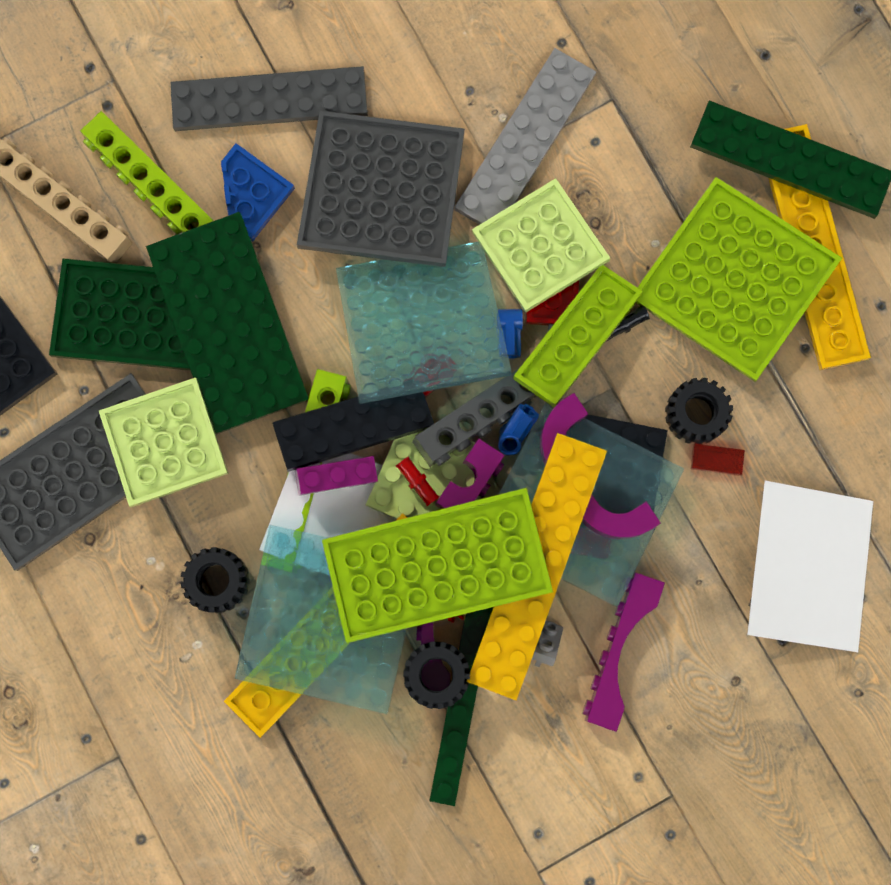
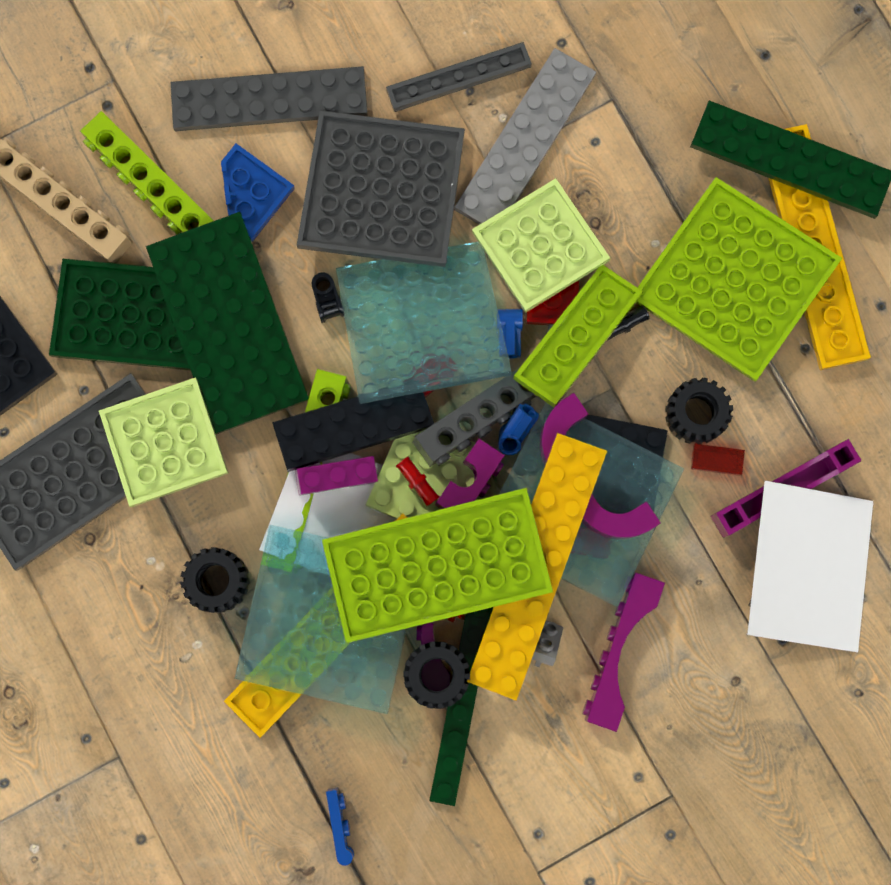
none -> black piece [311,272,345,323]
none -> blue plate [326,787,354,866]
none -> dark grey plate [386,42,532,112]
none -> magenta arch [710,439,862,538]

